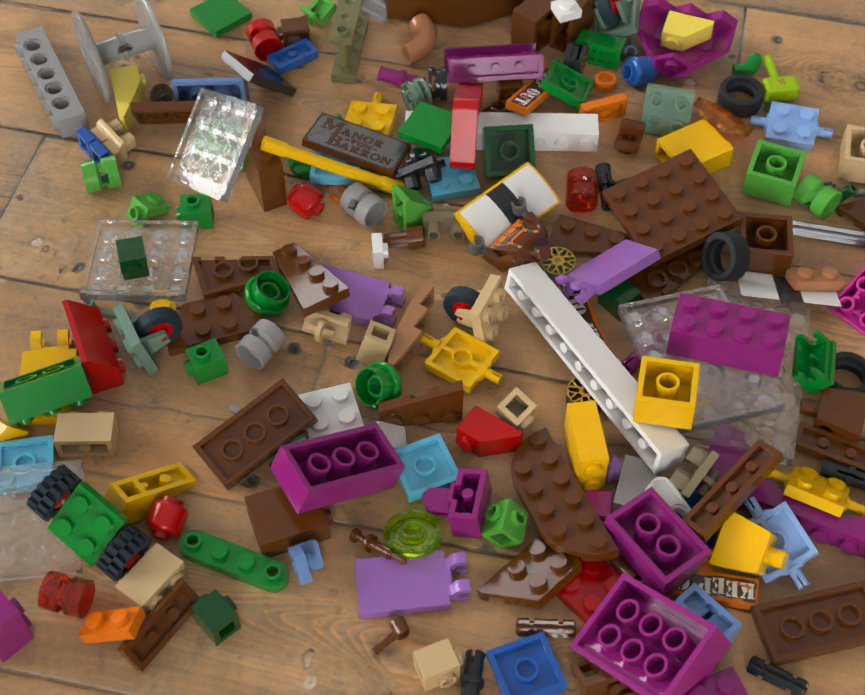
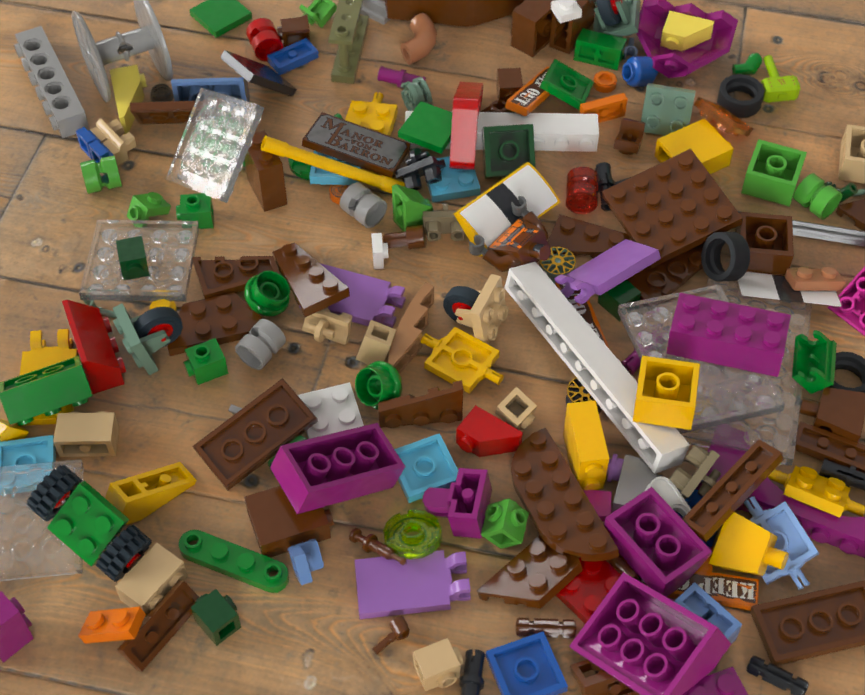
clear red wheel [38,570,95,619] -> none
red head [145,496,188,542] -> none
red head [286,182,325,220] -> none
white slope [377,421,407,449] -> none
black wheel [428,67,447,100] -> none
magenta fence [444,43,543,83] -> none
black wheel [563,40,589,74] -> none
light blue plate [750,101,833,152] -> none

